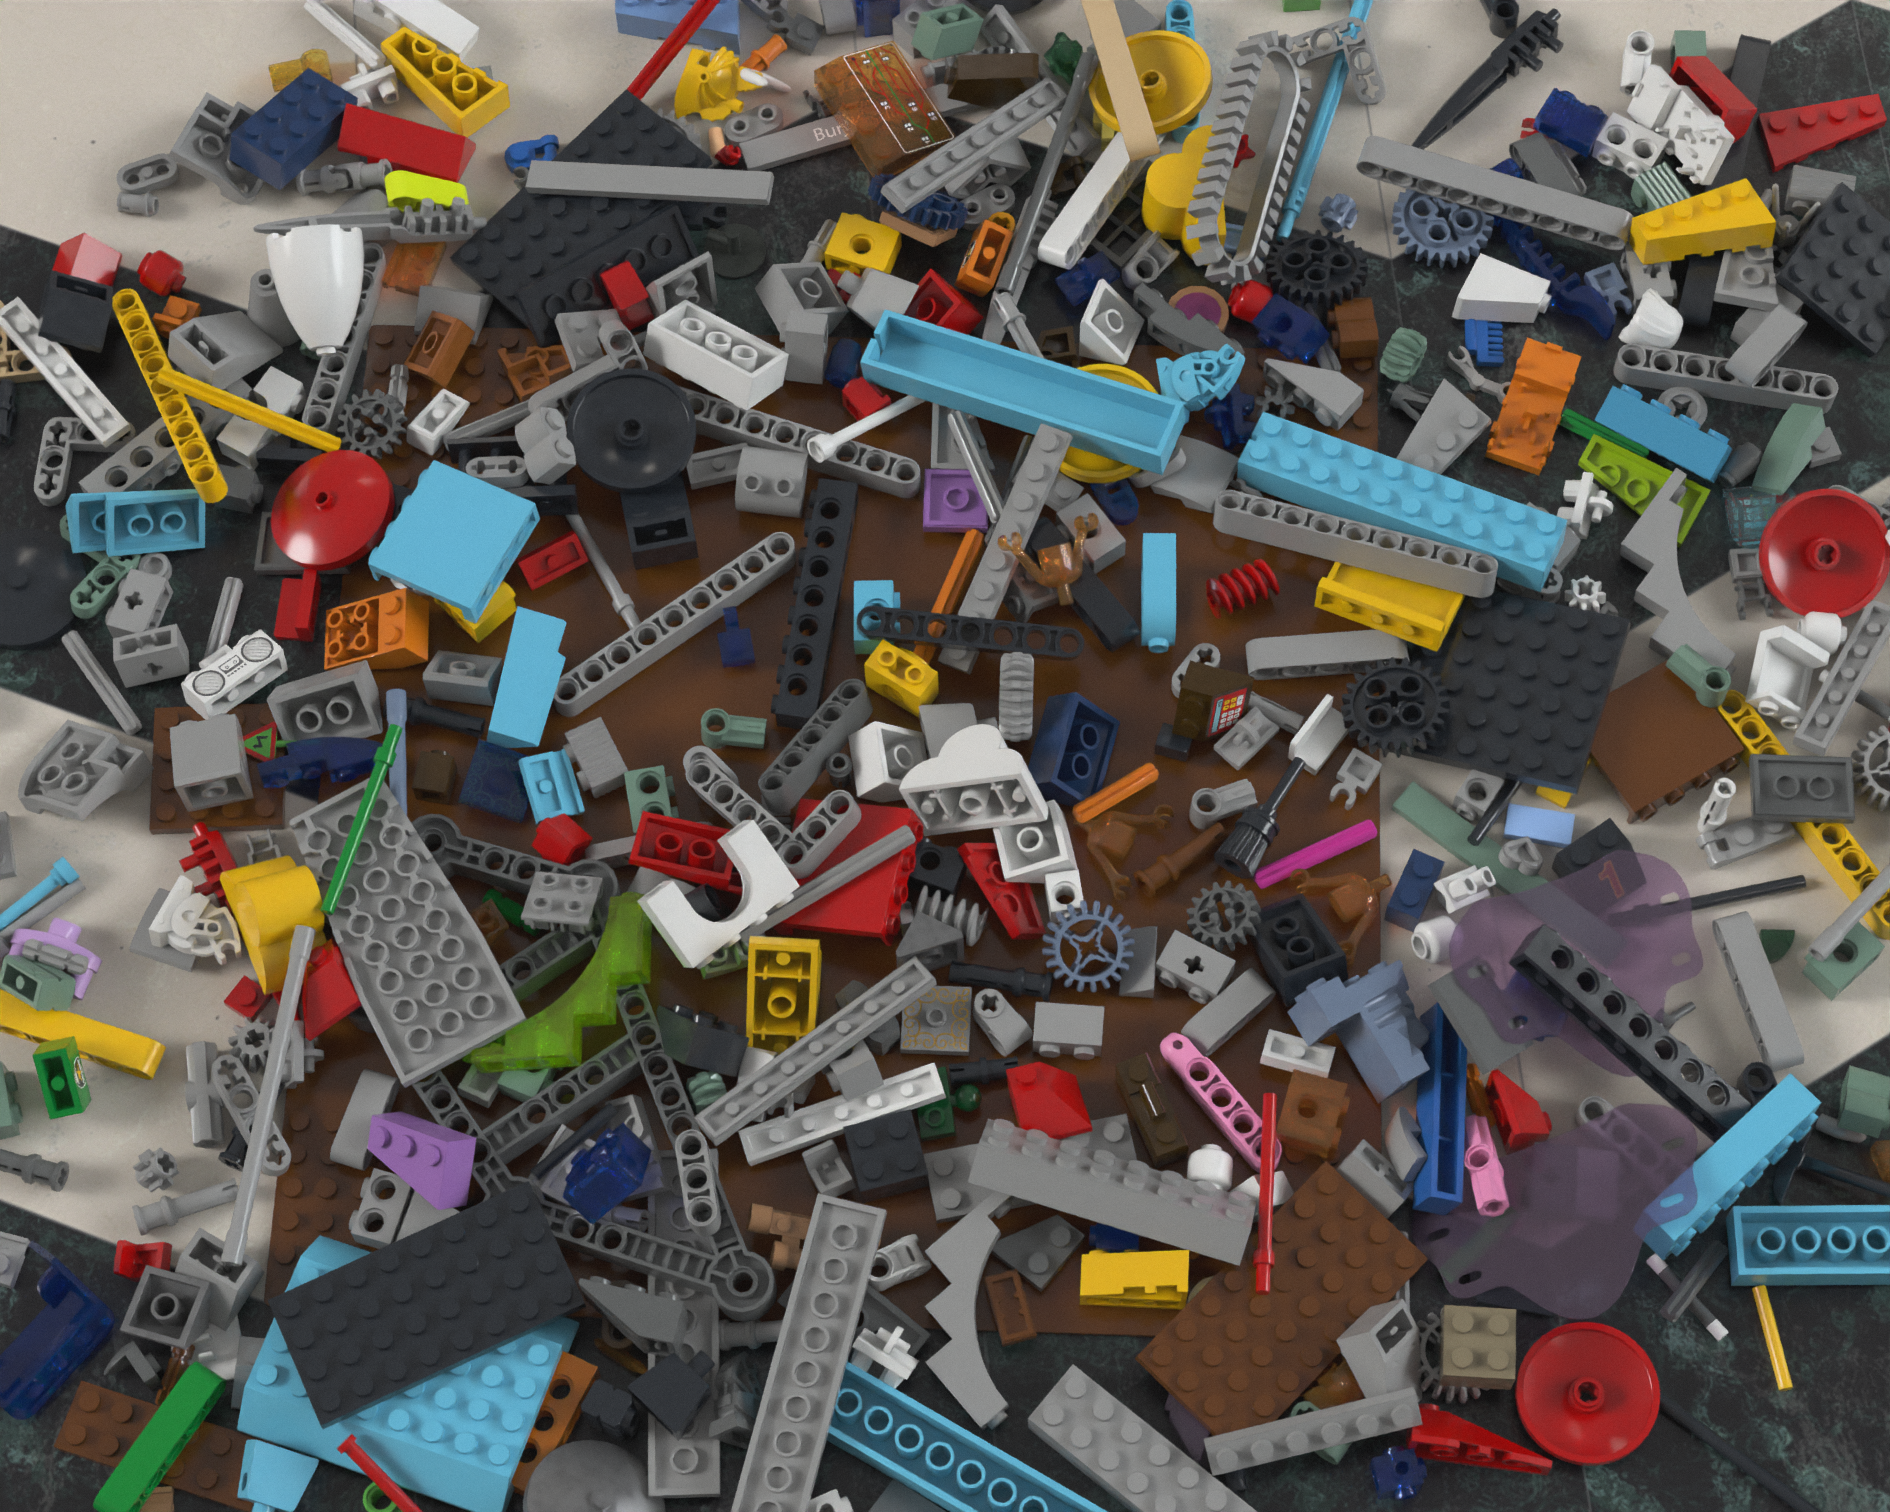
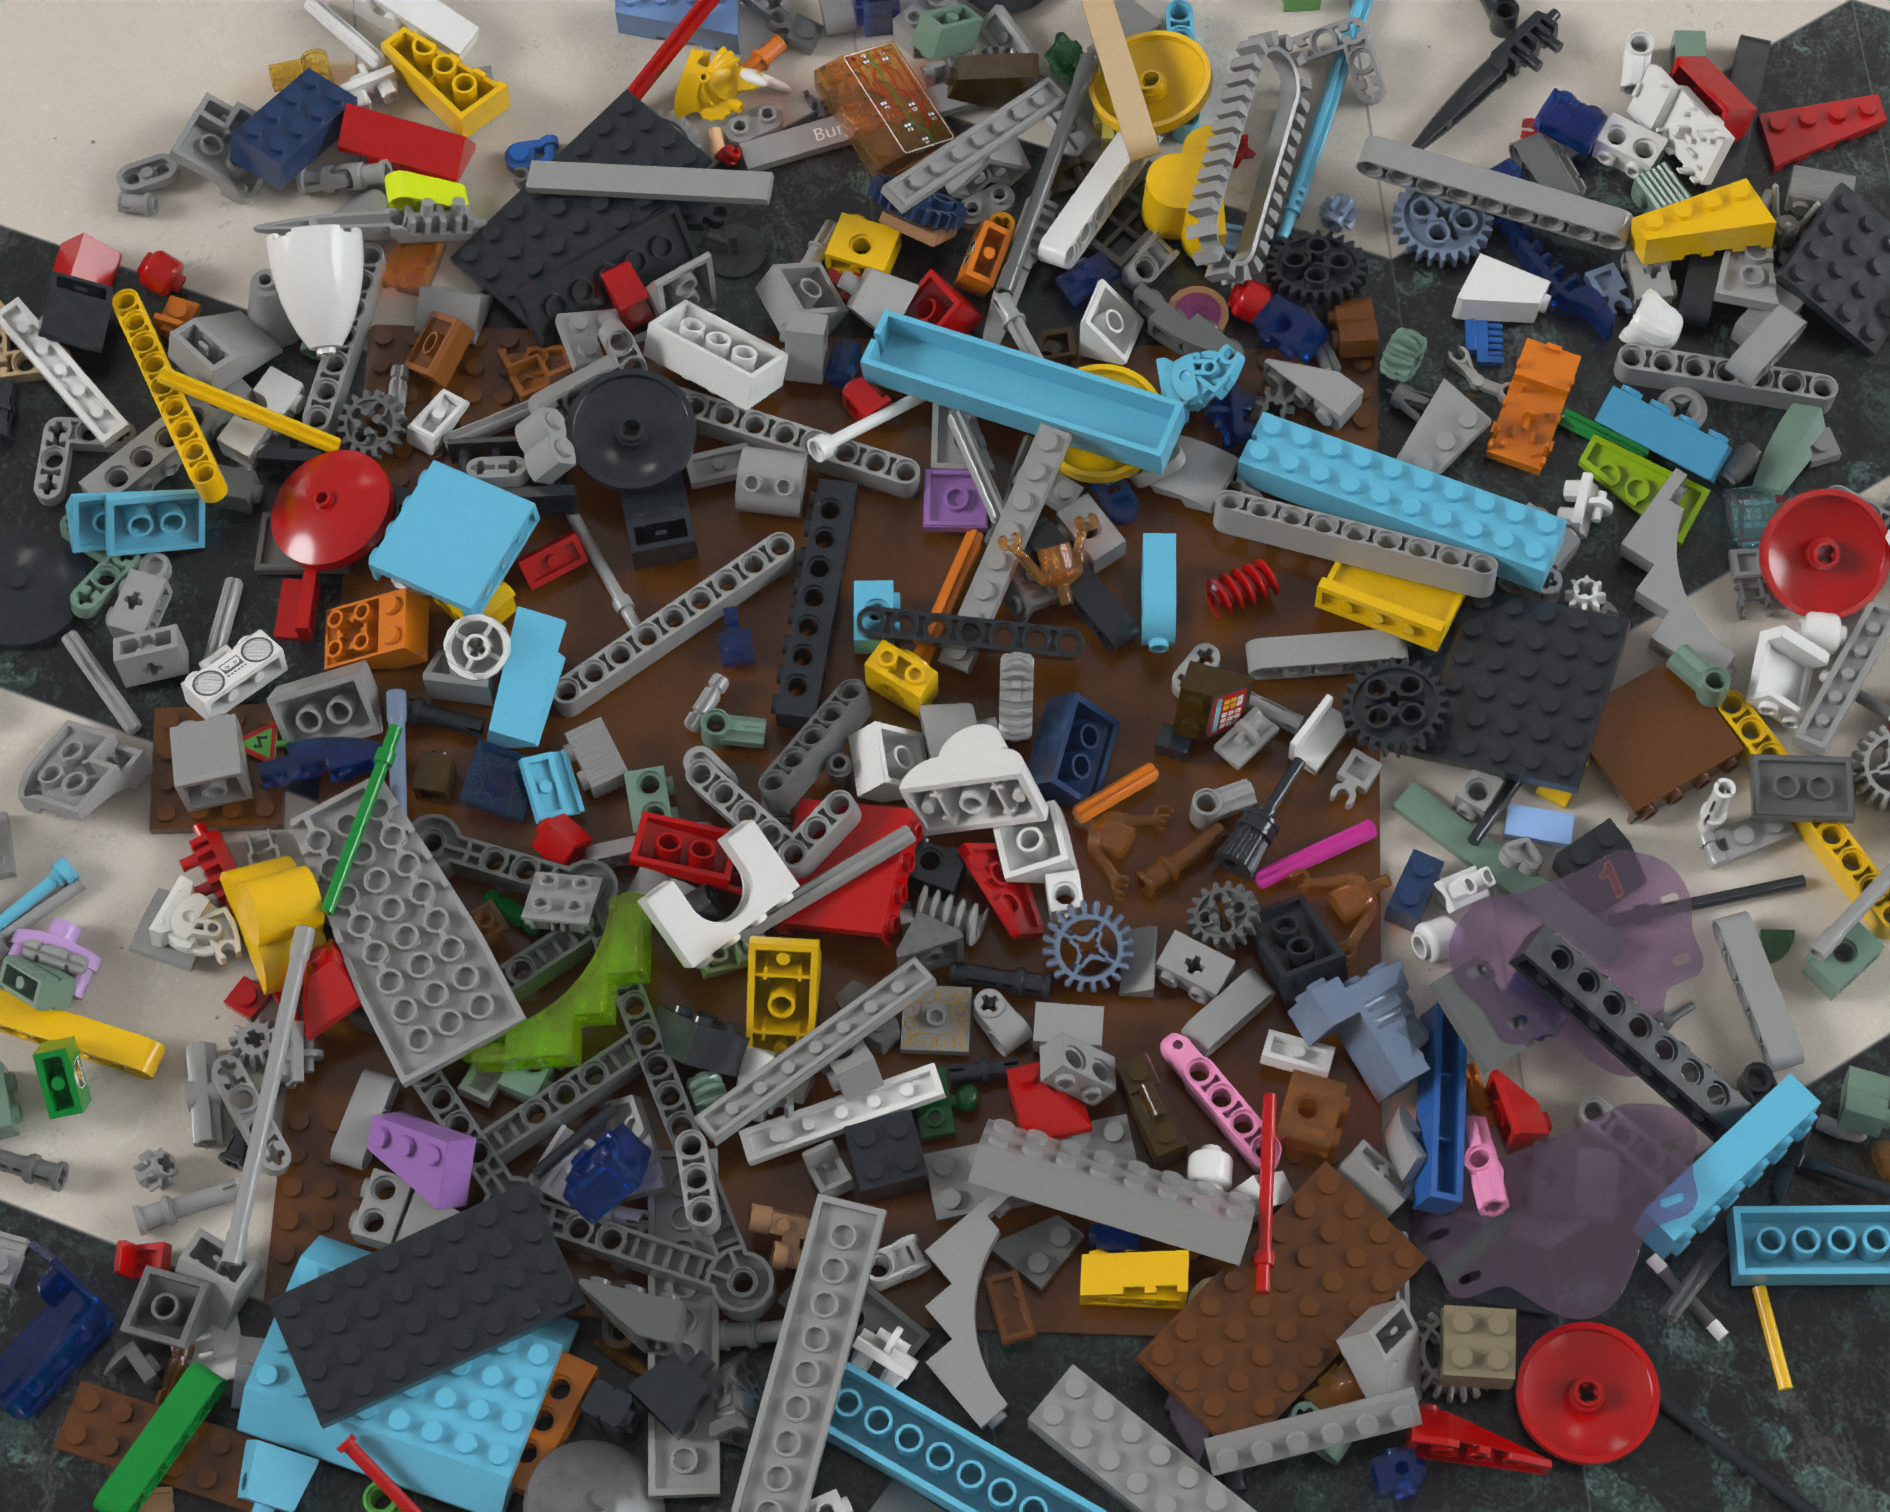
none -> white cylinder [443,614,511,680]
none -> light grey axle [684,673,729,733]
none -> light grey brick [1040,1032,1116,1106]

